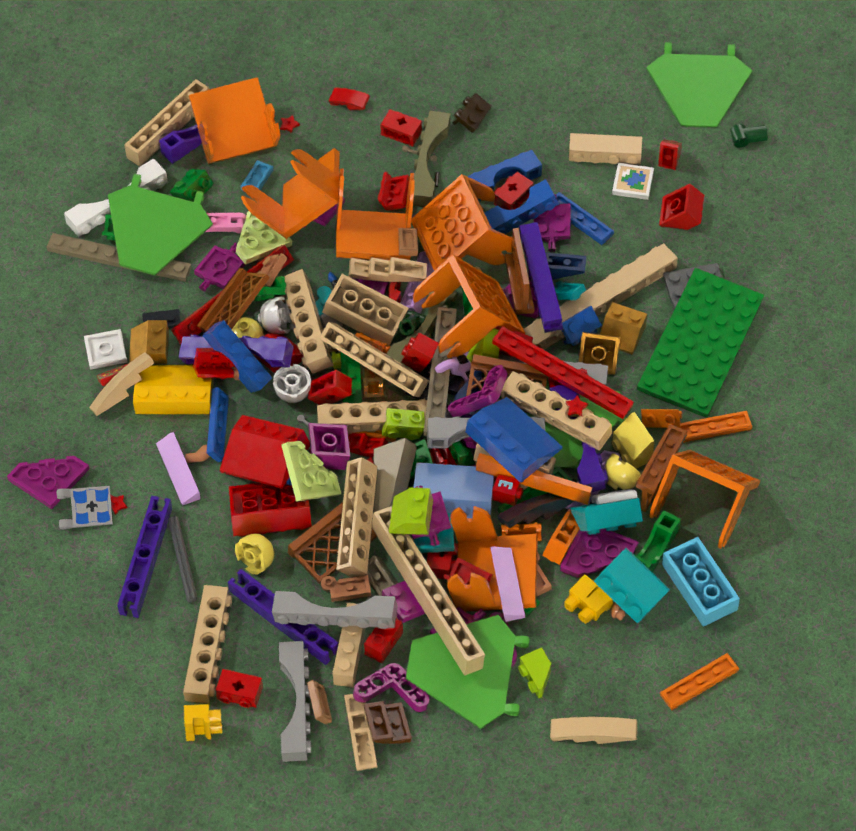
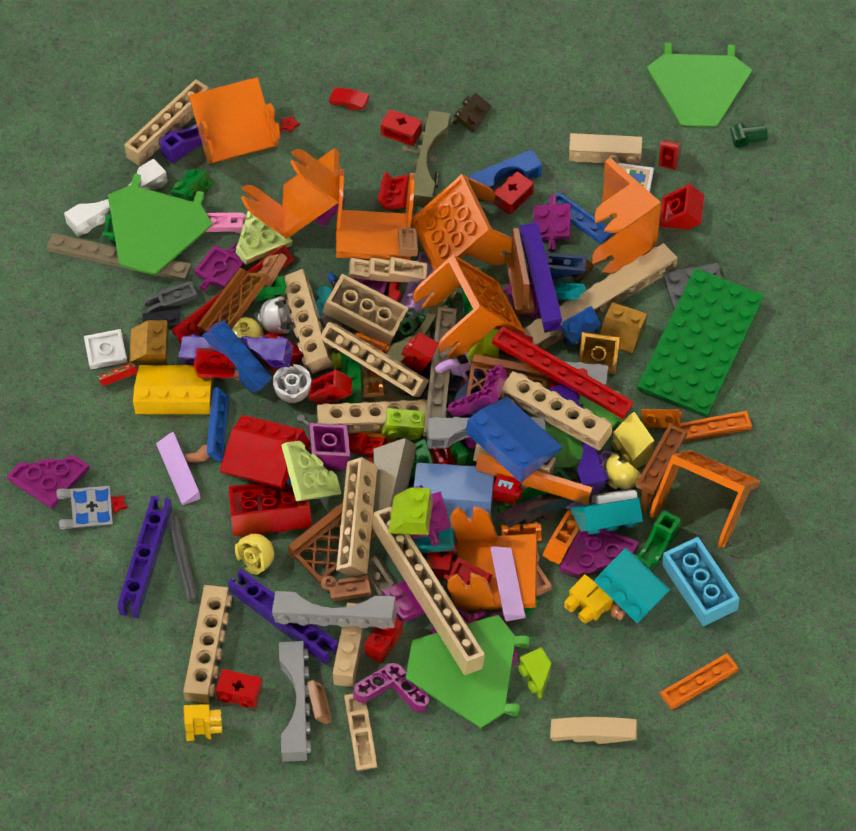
tan slope [89,352,154,416] -> none
dark azure plate [241,160,274,190] -> none
reddish brown slope [363,701,412,744] -> none
blue arch [484,179,559,234] -> none
red piece [565,395,588,416] -> none
none -> dark grey hinge [143,281,198,313]
none -> dark brown arm [572,259,593,283]
none -> orange piece [592,158,661,275]

